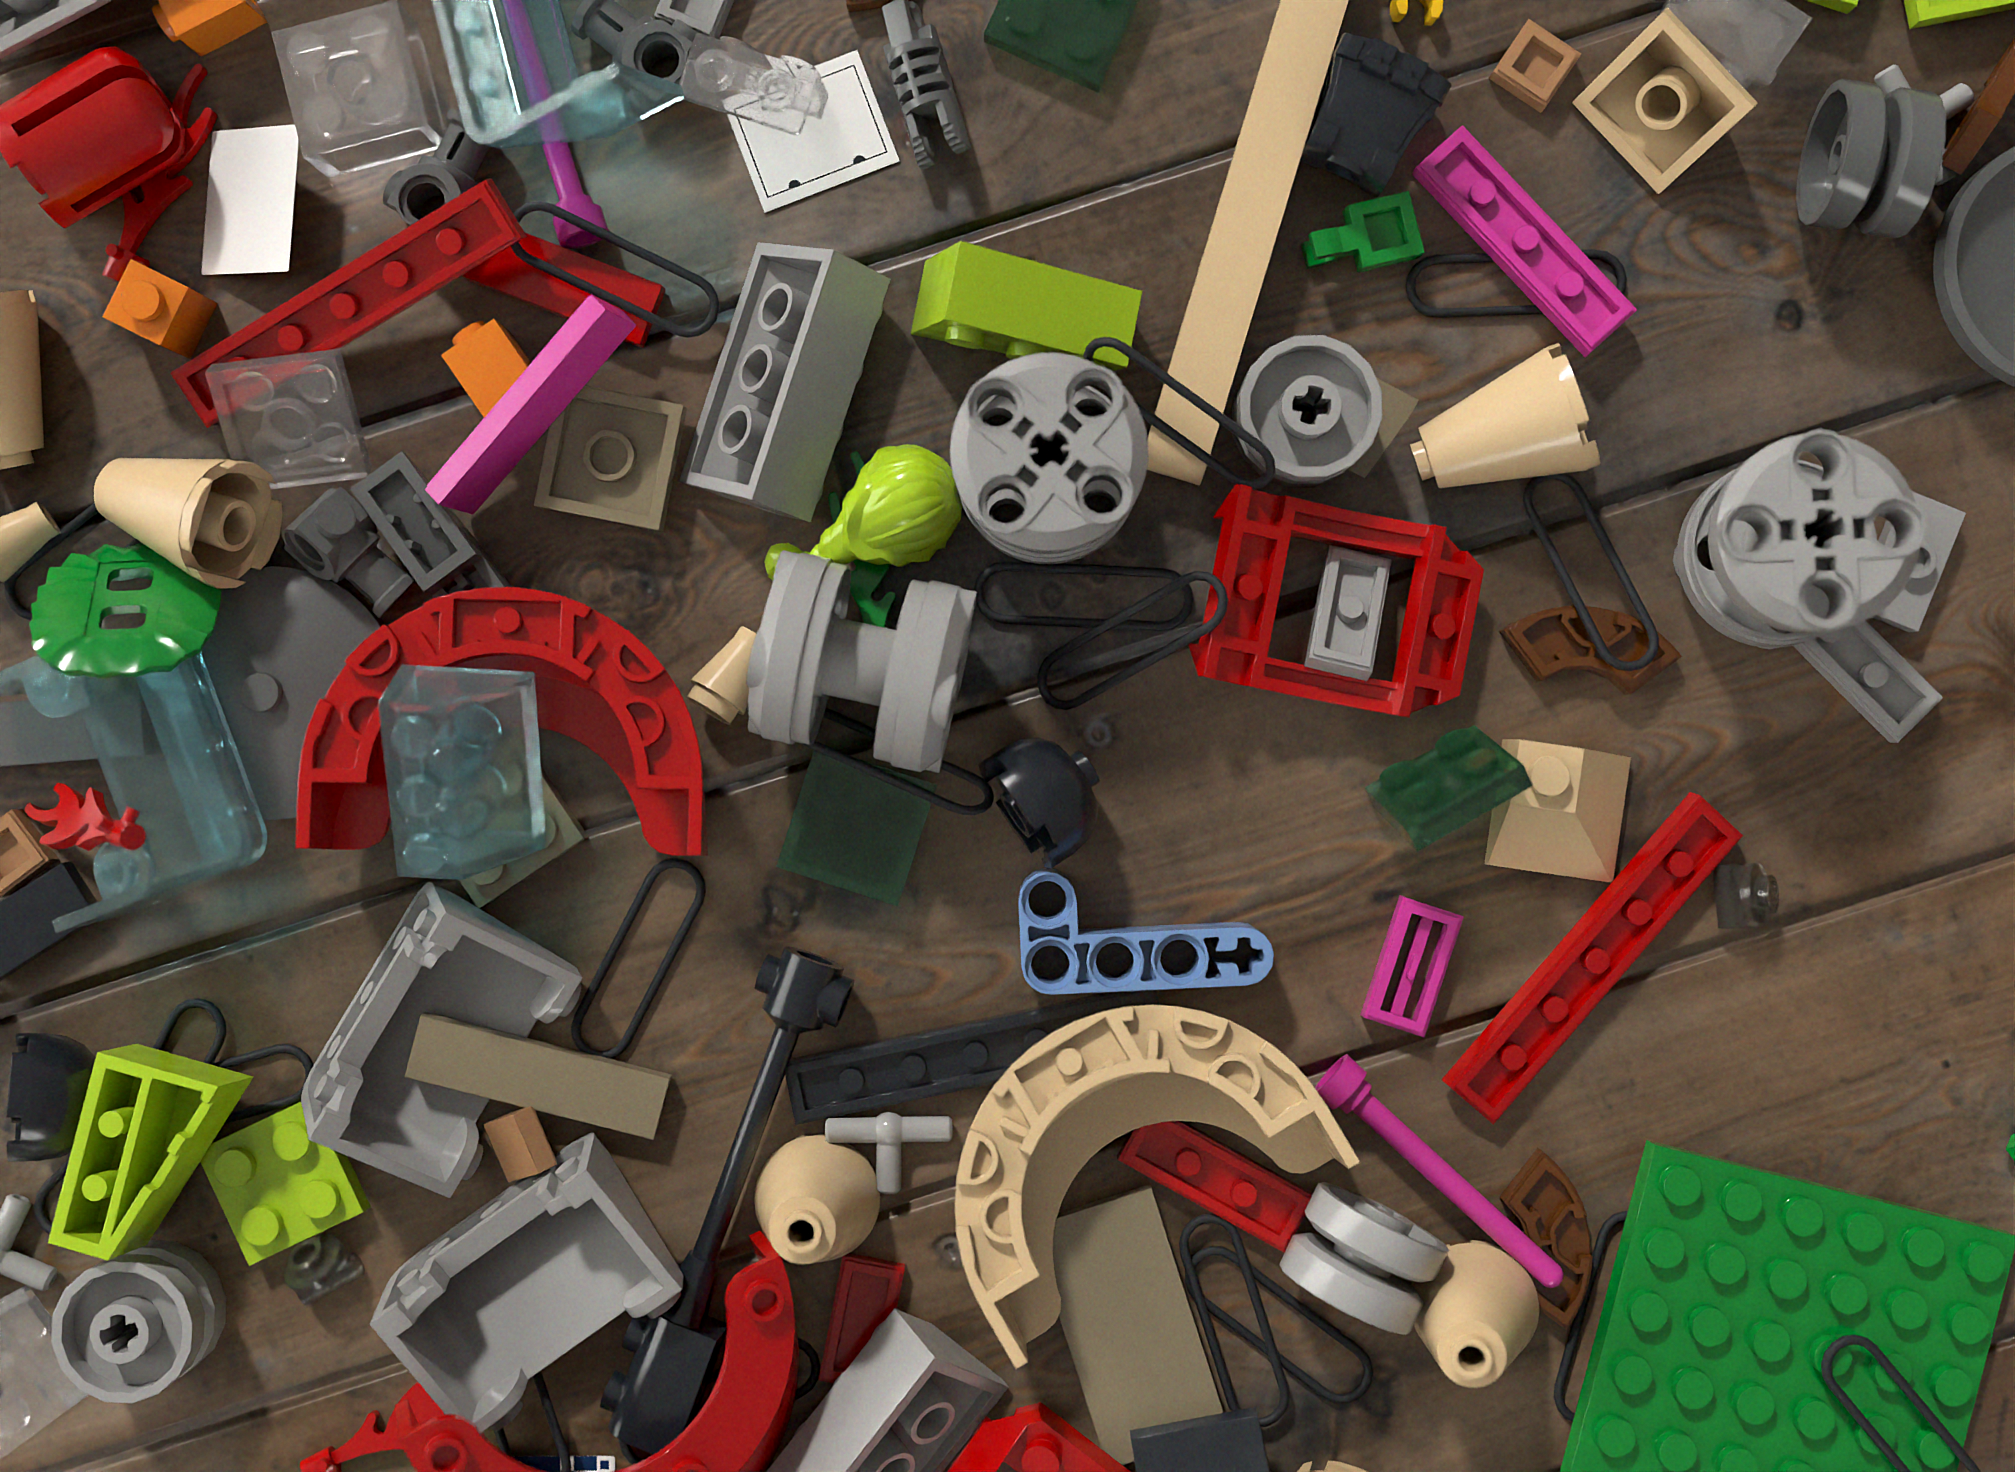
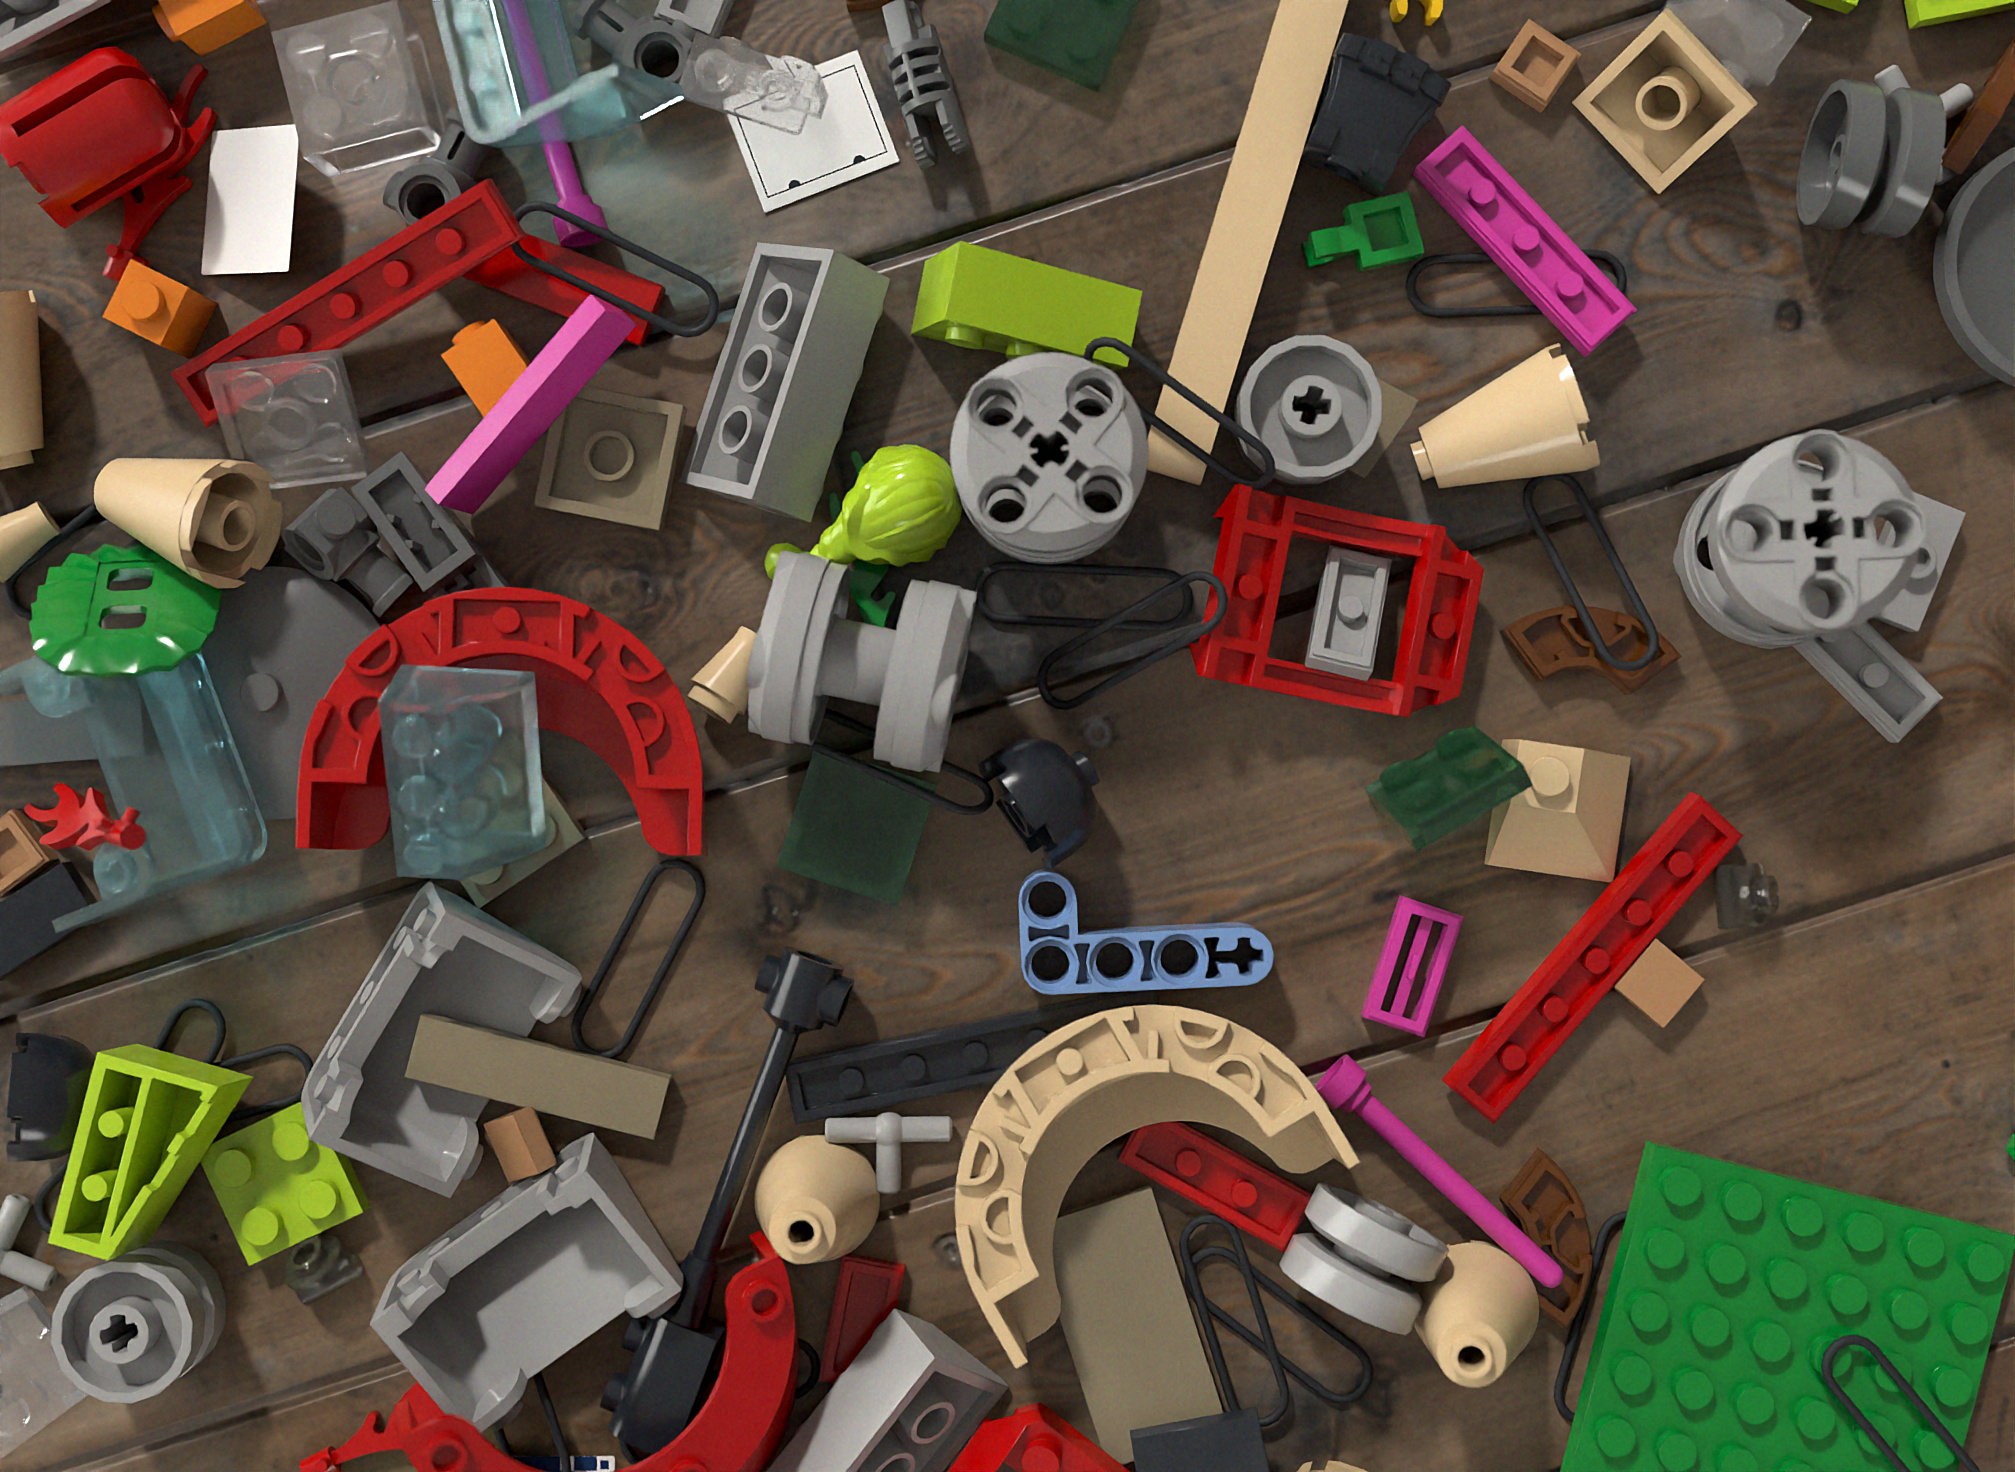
none -> medium nougat tile [1612,938,1705,1028]

